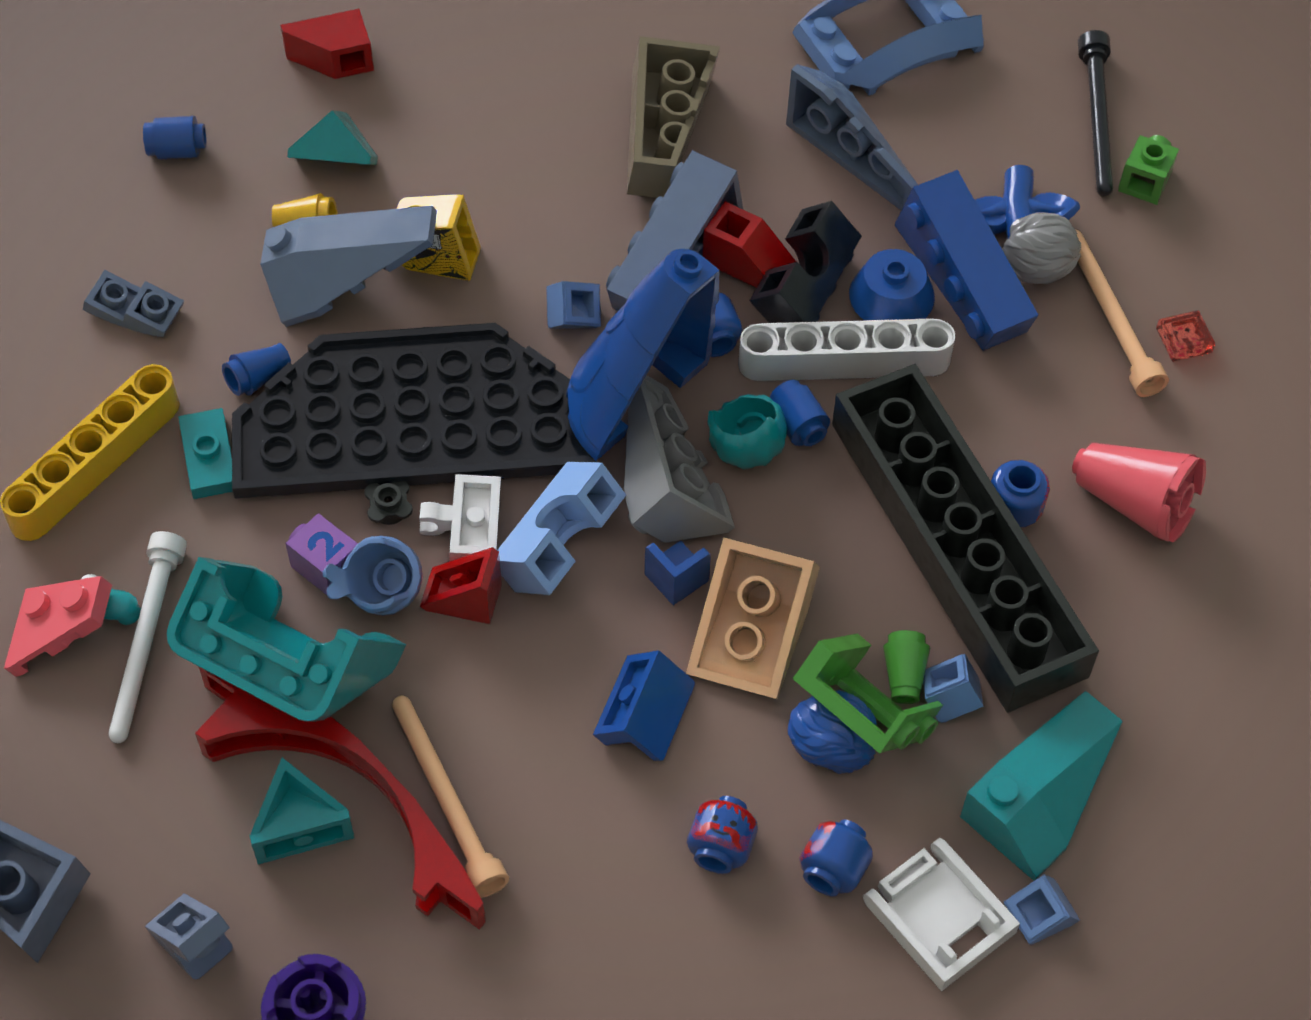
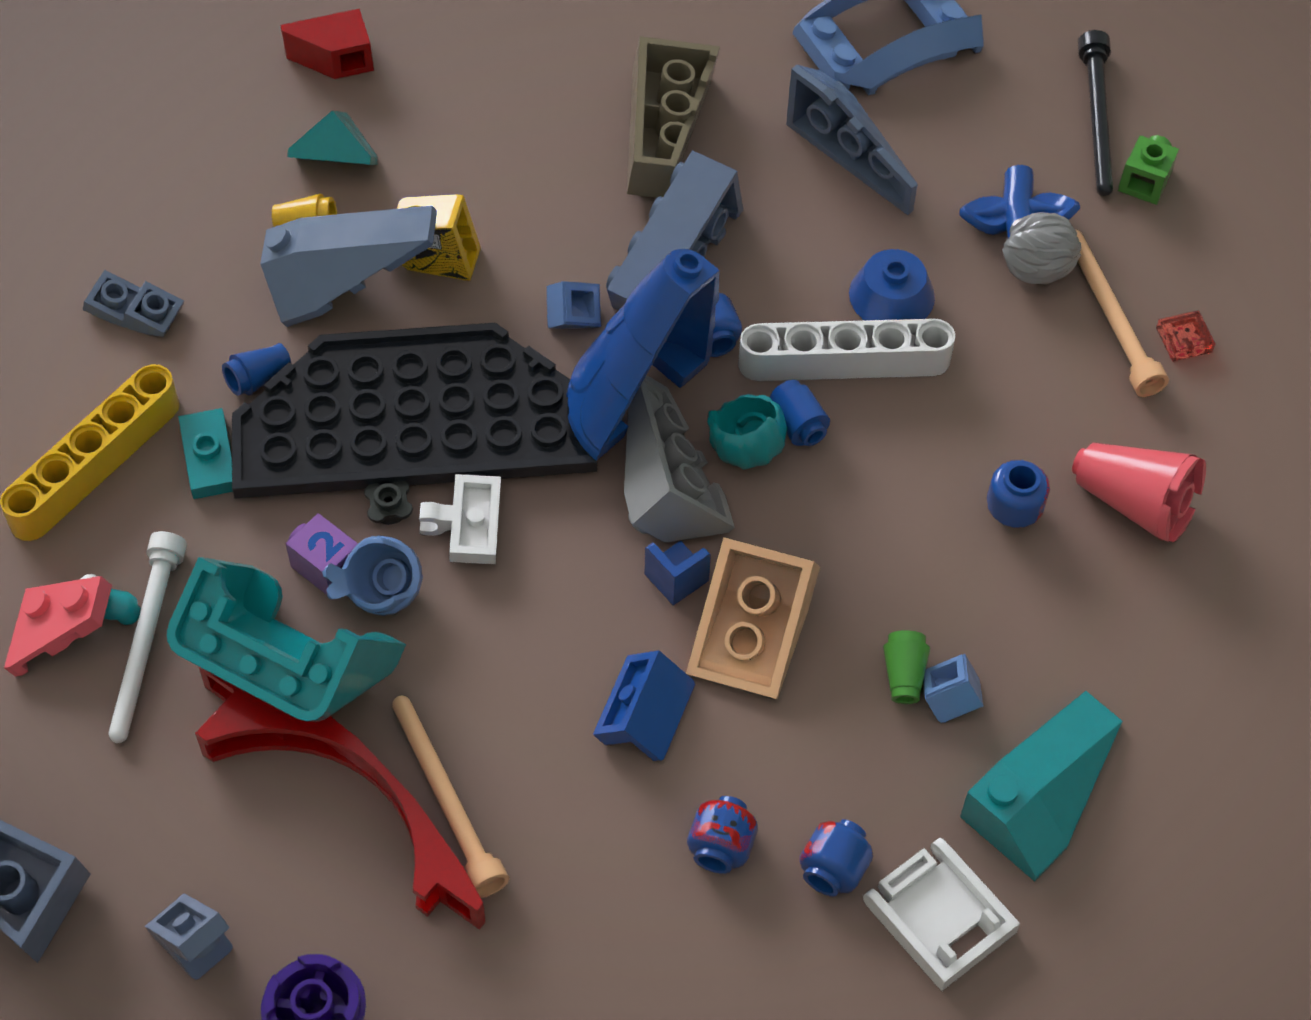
blue brick [143,116,207,160] -> none
teal slope [249,757,355,865] -> none
red slope [419,547,502,624] -> none
light blue arch [498,462,626,595] -> none
red slope [702,201,797,288] -> none
black arch [749,201,862,323] -> none
blue hair [788,690,877,774] -> none
bright green panel [793,633,943,754] -> none
pearl dark grey brick [832,363,1099,713] -> none
blue wedge [894,170,1039,351] -> none
medium blue slope [1004,874,1080,945] -> none

